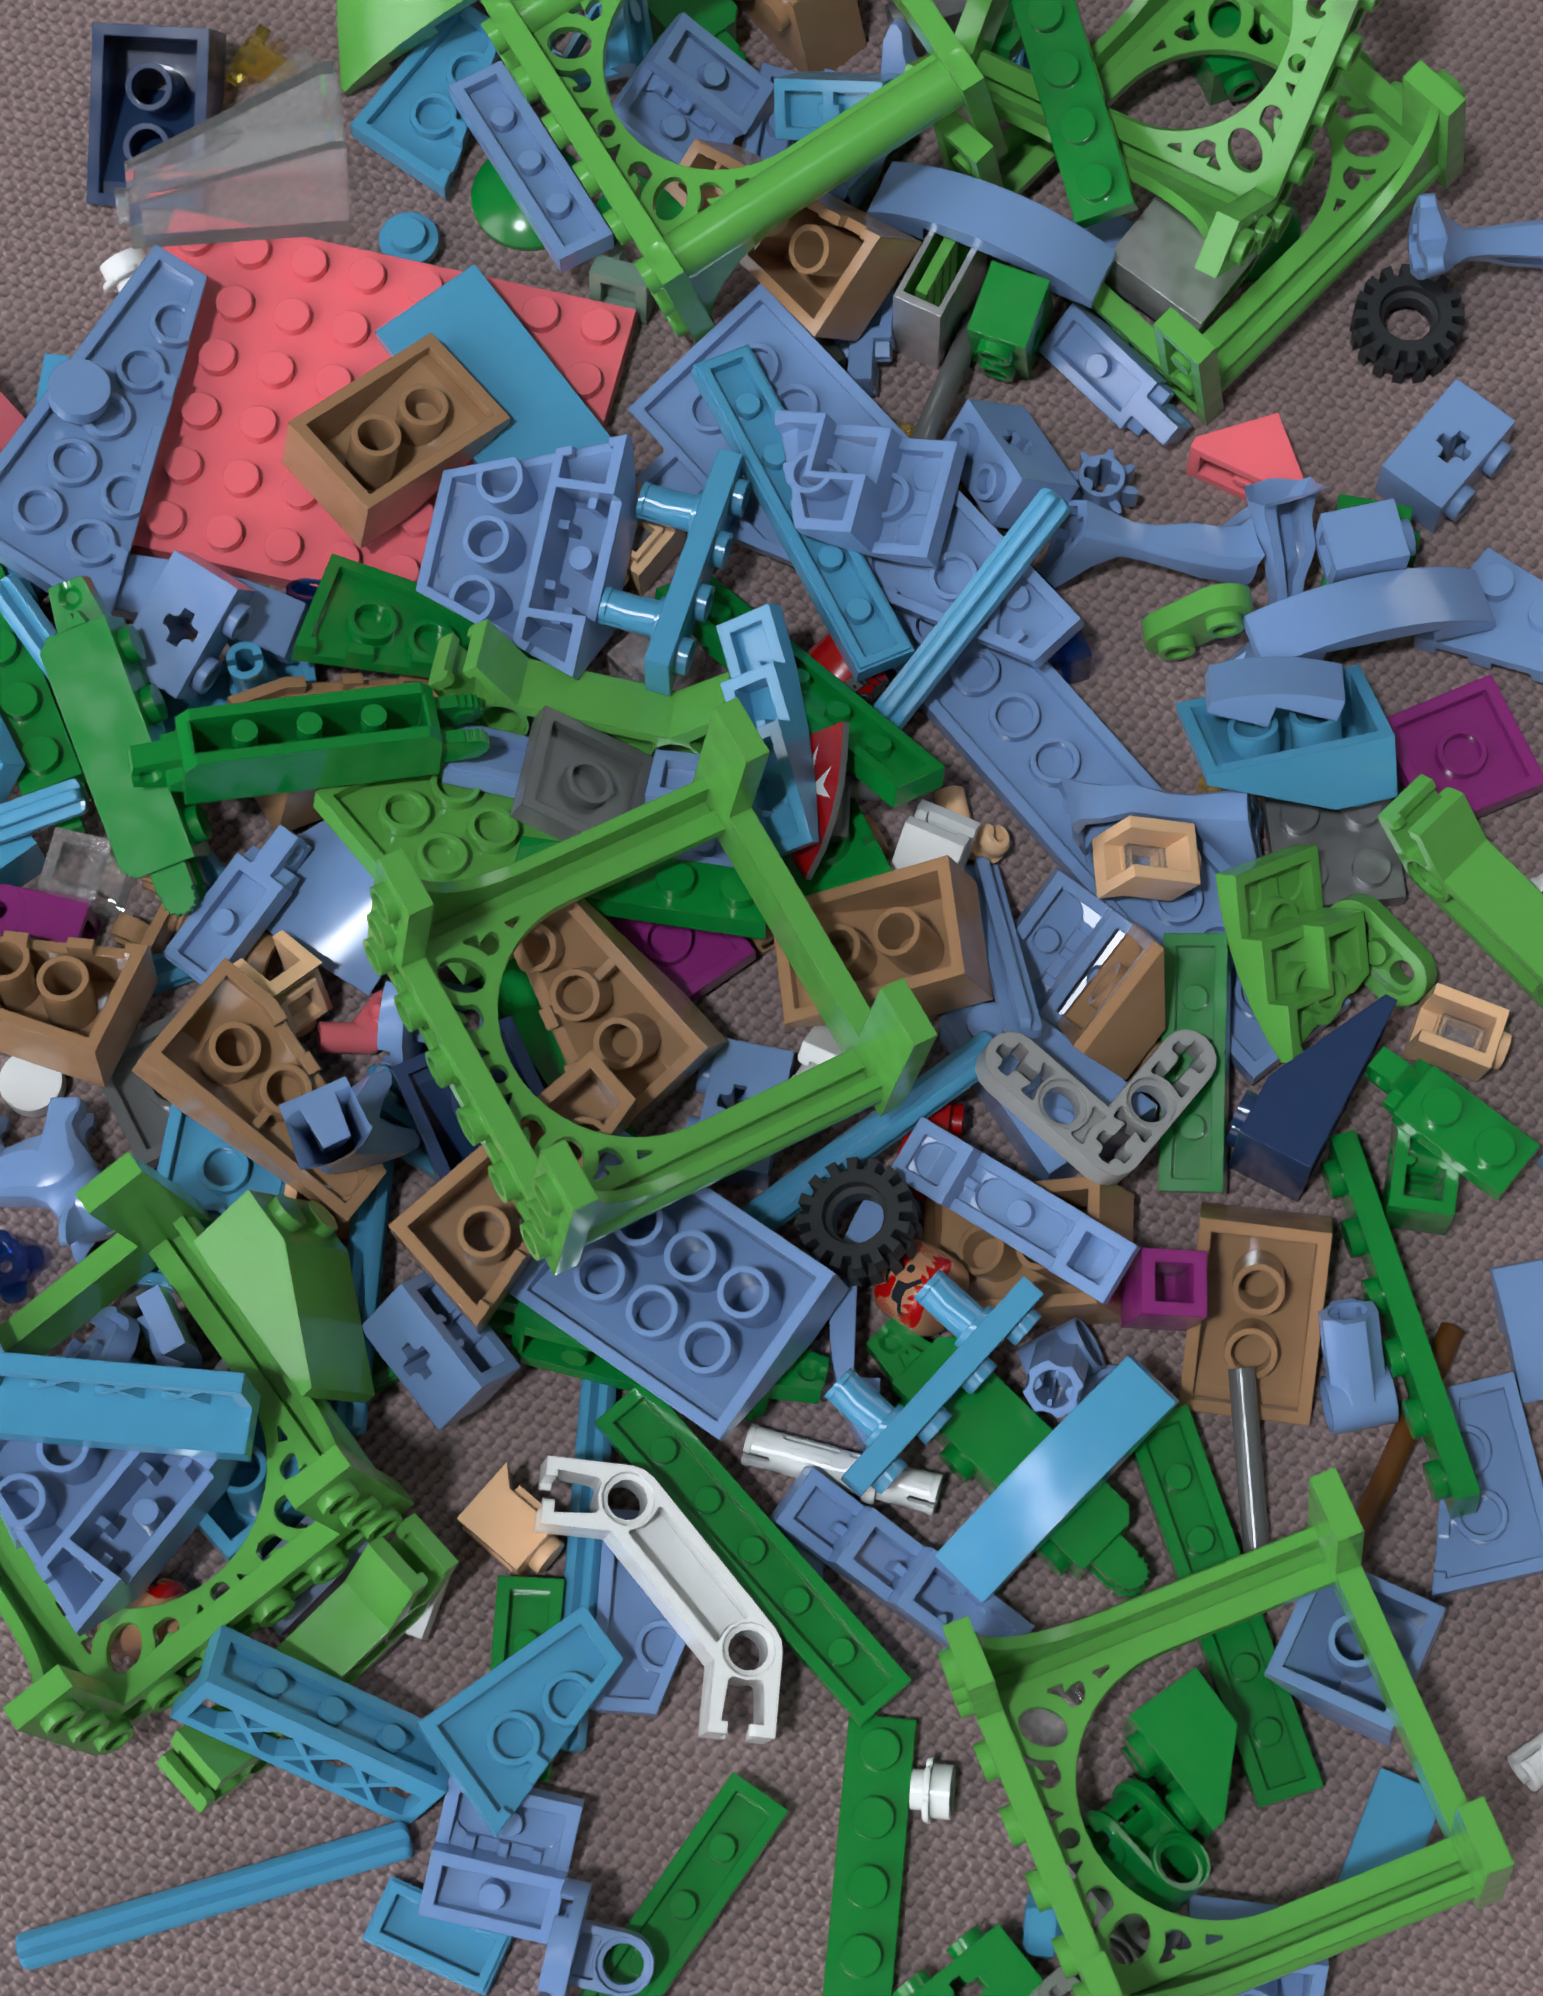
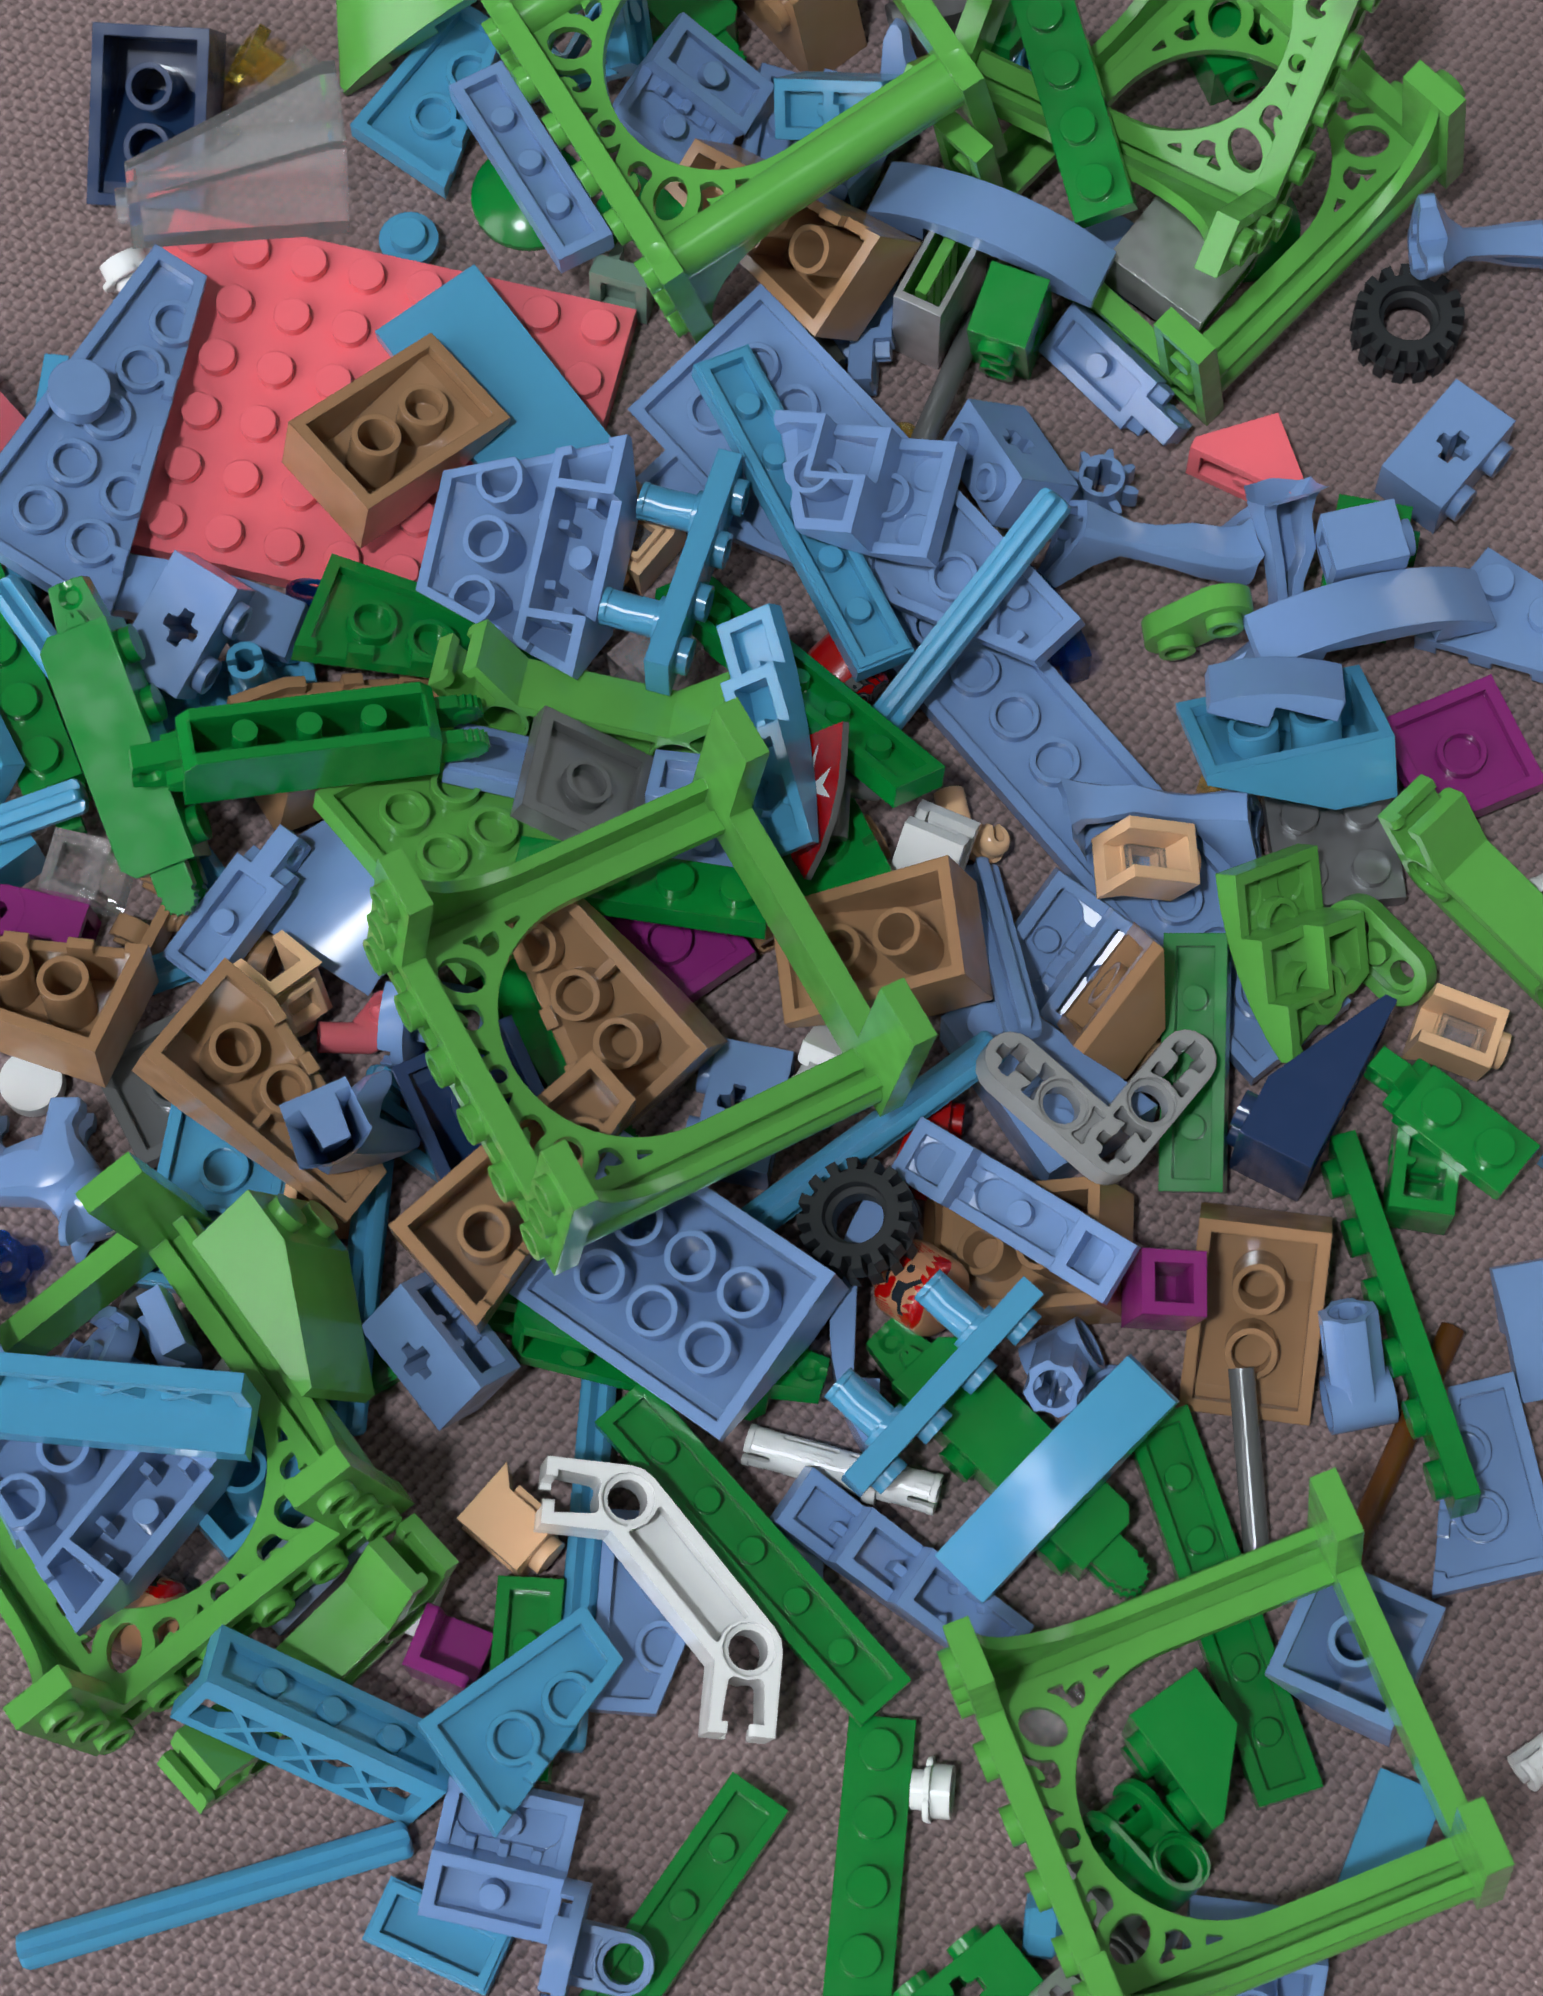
none -> magenta panel [402,1602,493,1694]

